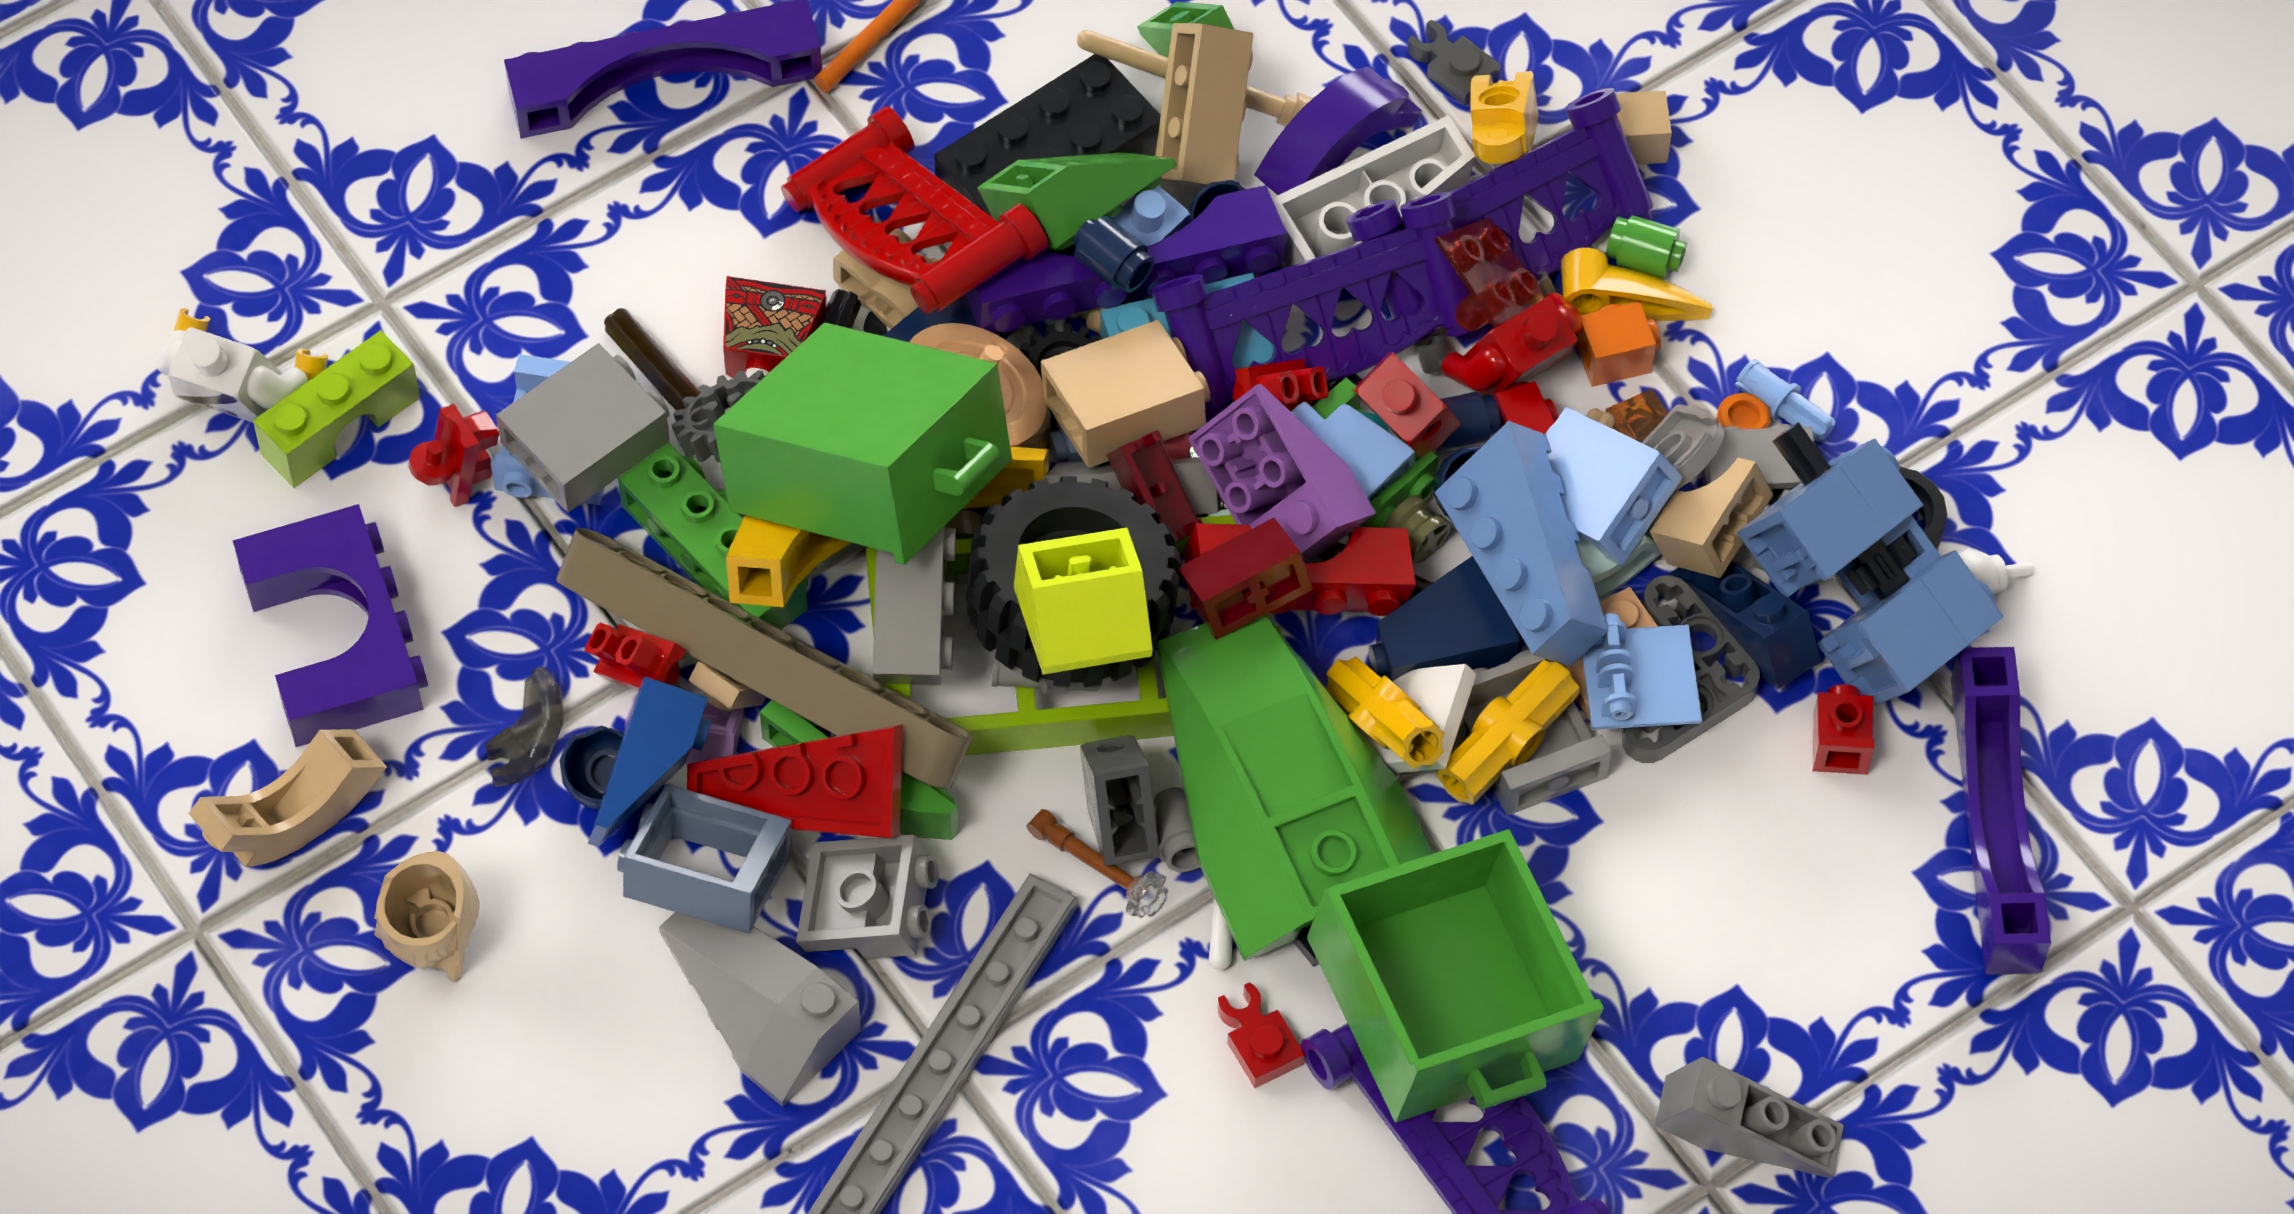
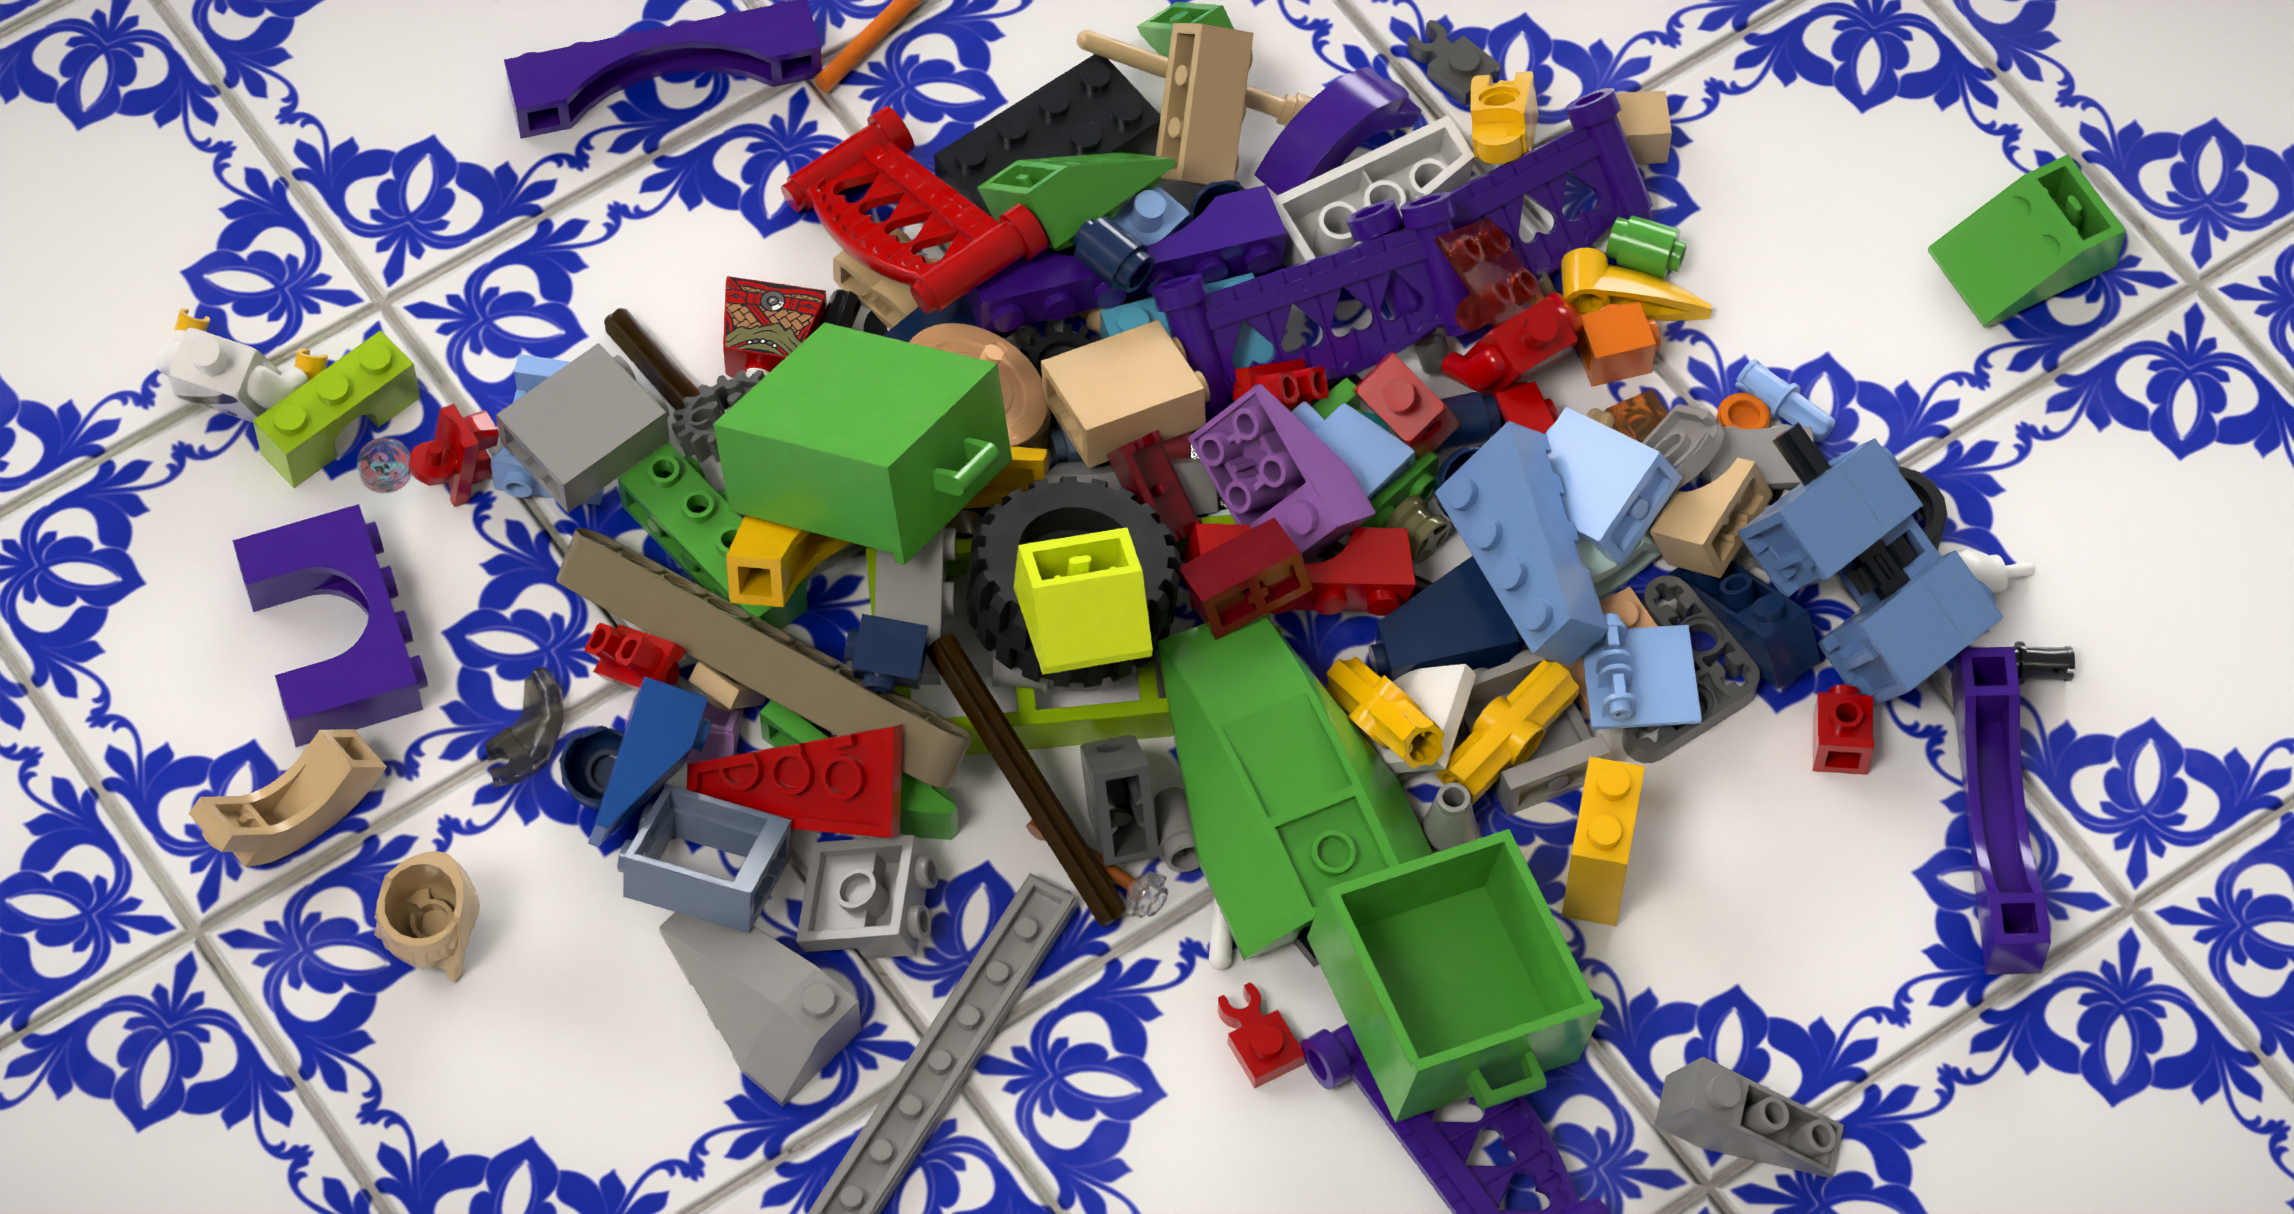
none -> clear light blue tile [357,438,412,493]
none -> dark blue brick [844,614,930,693]
none -> dark brown axle [927,633,1127,927]
none -> light grey cone [1422,783,1478,851]
none -> yellow brick [1561,756,1645,927]
none -> bright green slope [1928,154,2126,328]
none -> black pin [2014,641,2075,685]

